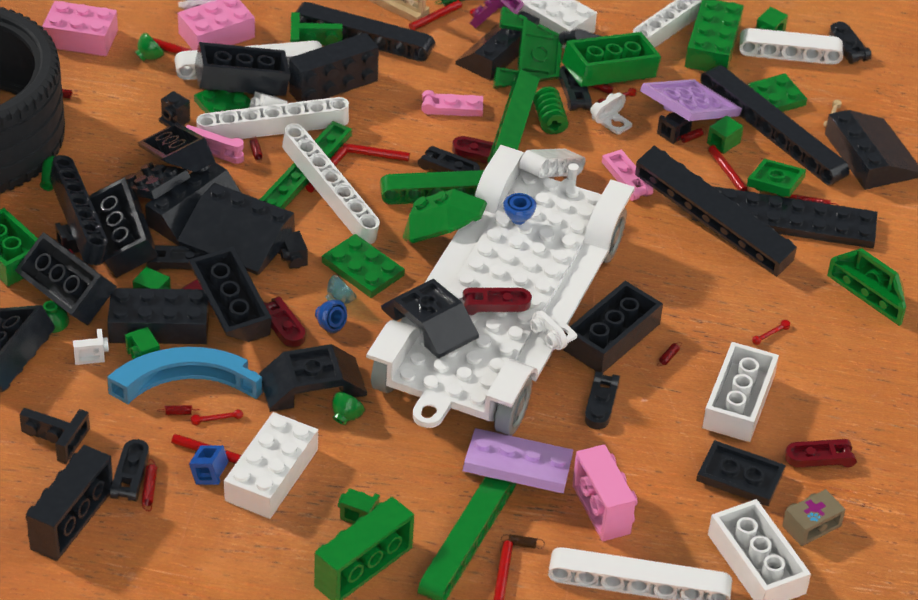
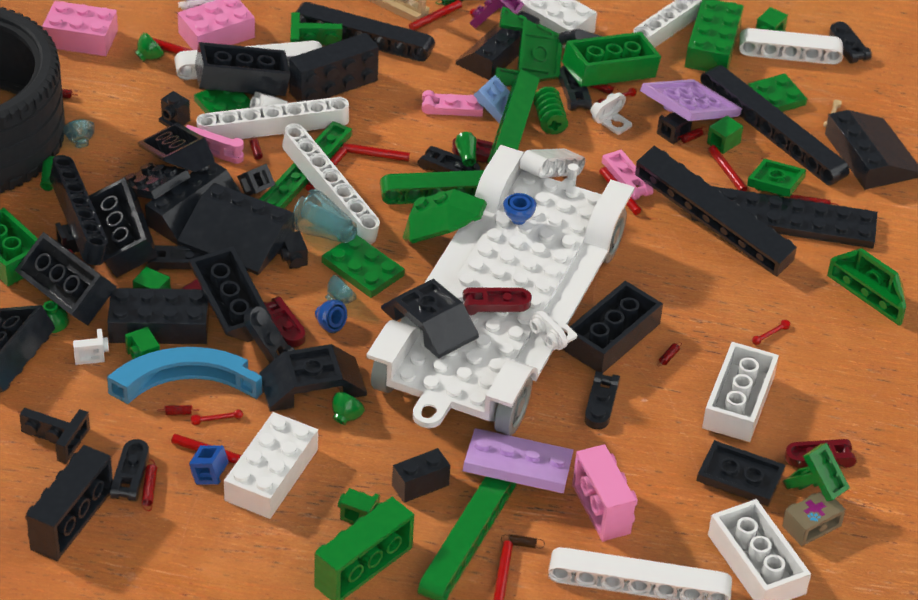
none -> clear light blue brick [63,119,95,148]
none -> black brick [237,164,276,196]
none -> black plate [244,307,294,363]
none -> clear light blue cone [293,189,357,243]
none -> black brick [392,448,451,503]
none -> green cone [455,132,477,166]
none -> light blue wing [474,75,510,124]
none -> red bar [599,167,642,215]
none -> green bracket [783,443,850,501]

